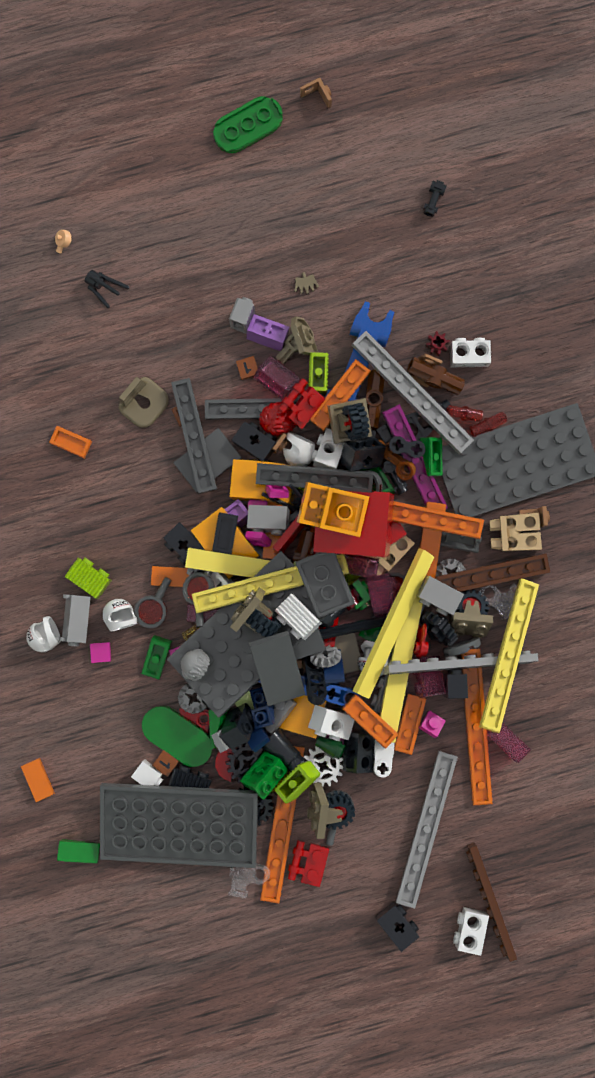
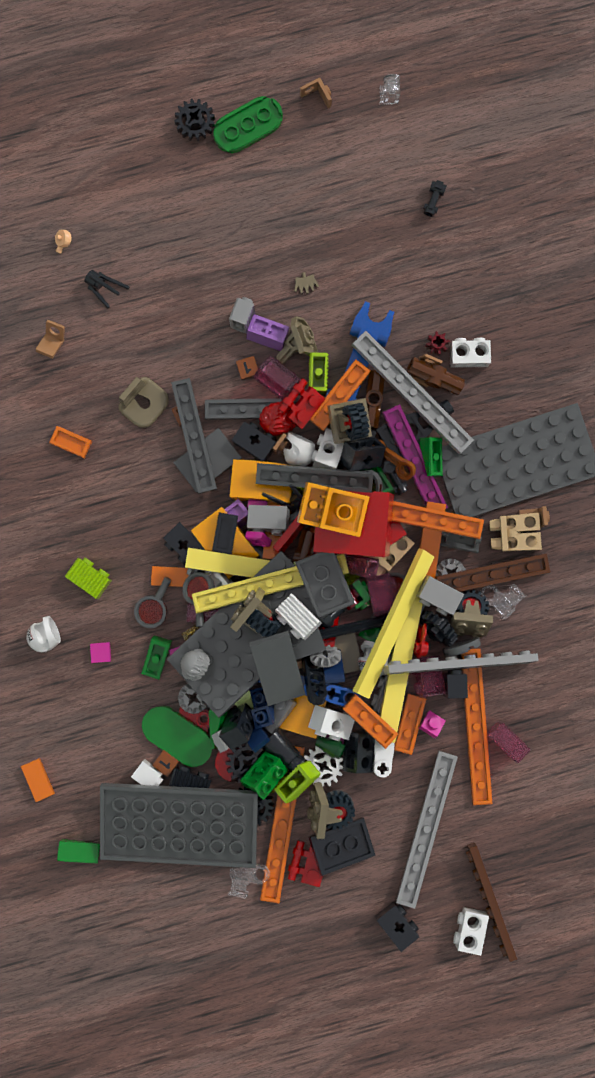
light grey brick [59,594,91,646] -> none
white helmet [103,599,137,632] -> none
dark pink tile [265,485,289,498] -> none
black axle [386,436,425,458] -> none
clear red axle [446,405,483,422] -> none
clear red axle [469,412,508,437] -> none
light yellow tile [479,578,539,733] -> none
none -> medium nougat bracket [36,320,65,359]
none -> black gear [174,98,215,141]
none -> black plate [308,817,376,876]
none -> clear leg [379,74,400,104]

